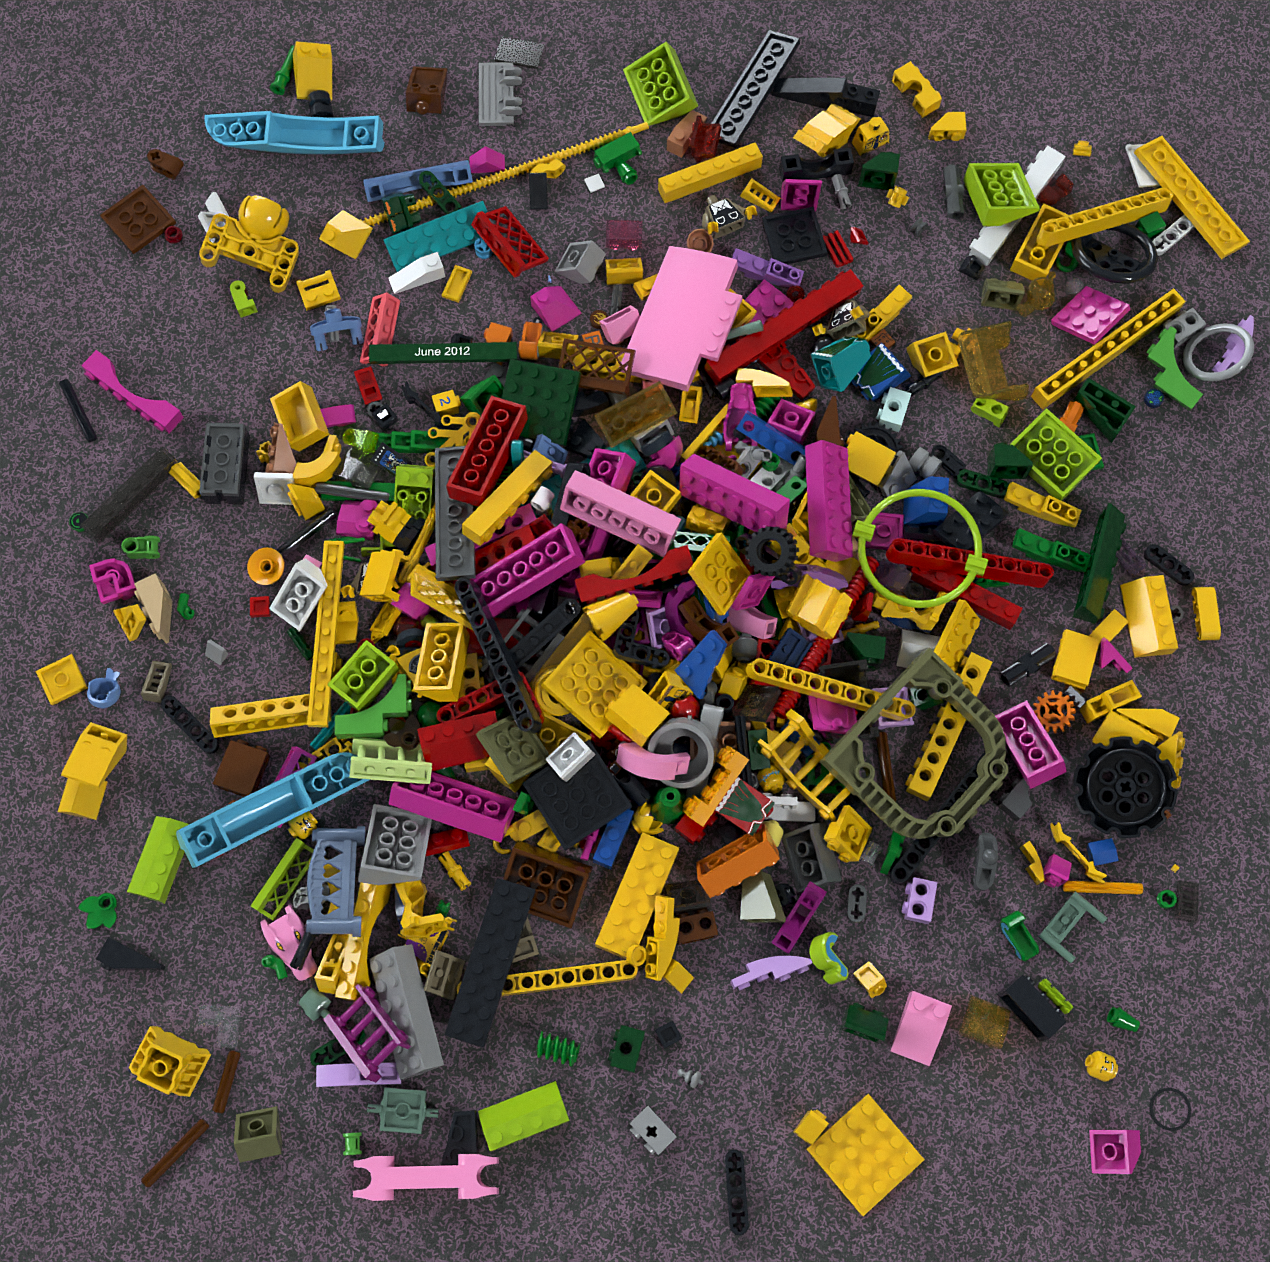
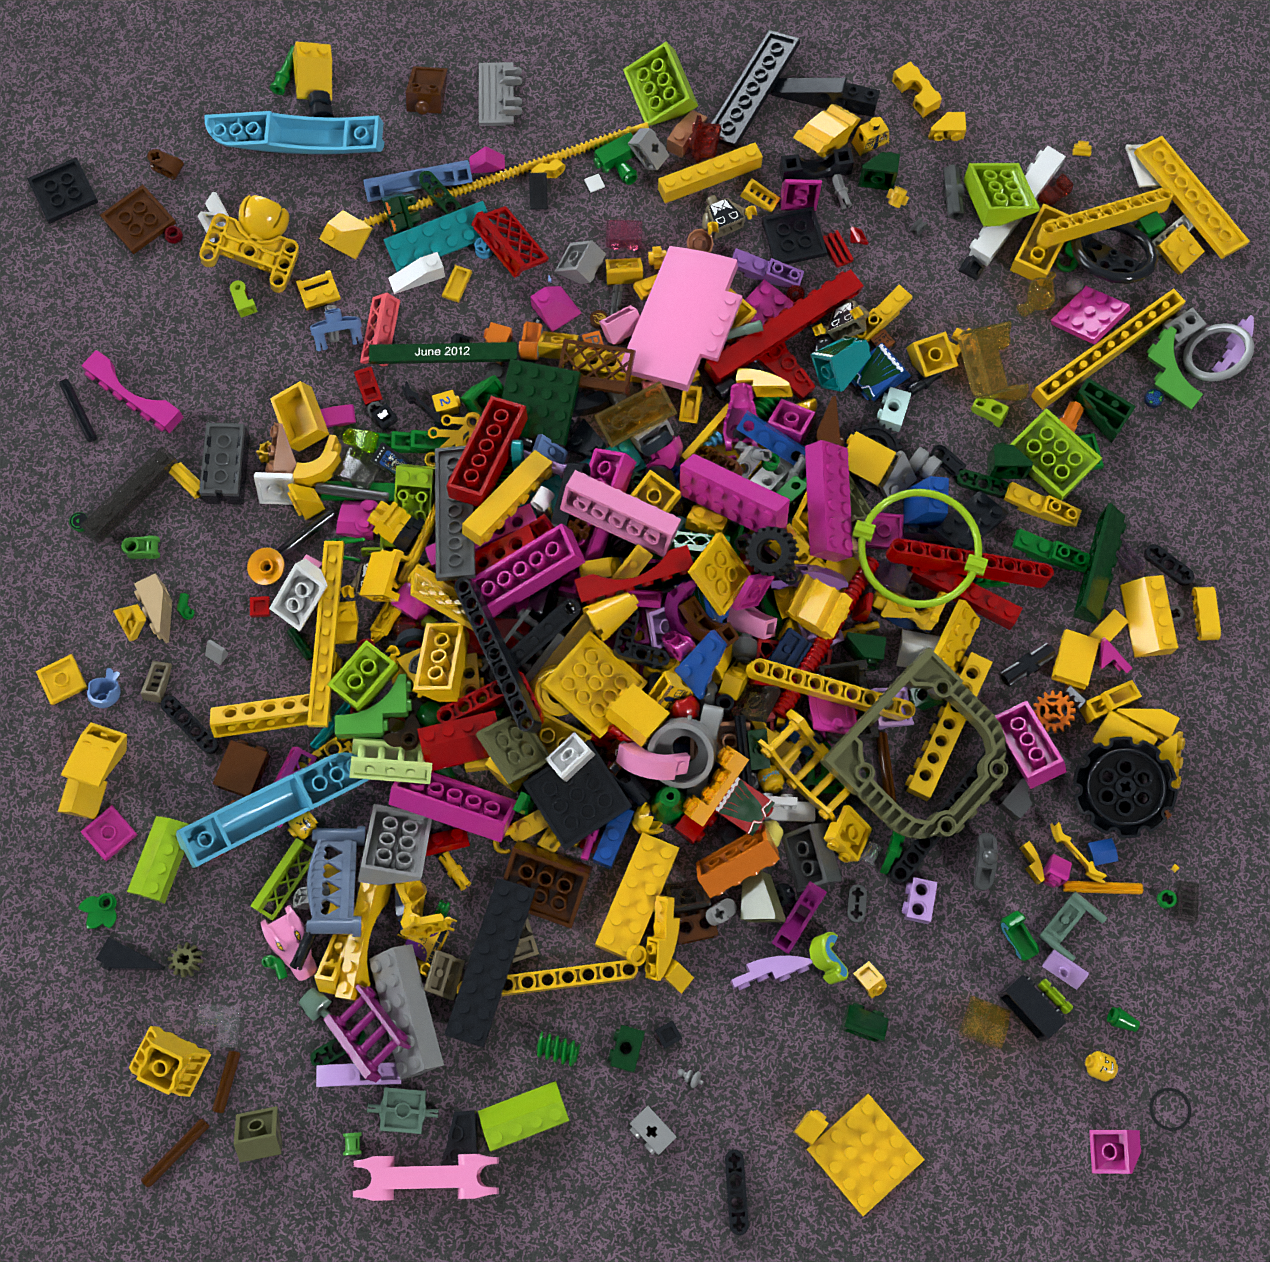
dark pink brick [89,558,137,604] -> none
clear smoke piece [494,36,545,70] -> none
bright pink slope [890,991,952,1066] -> none
olive slope [981,278,1025,311] -> none
none -> black plate [27,157,98,224]
none -> dark pink tile [80,805,138,861]
none -> olive gear [167,942,203,978]
none -> light grey brick [628,128,669,170]
none -> yellow gear [648,246,667,269]
none -> light grey piece [706,898,737,926]
none -> lavender plate [1042,950,1089,990]
none -> yellow plate [1156,224,1205,275]

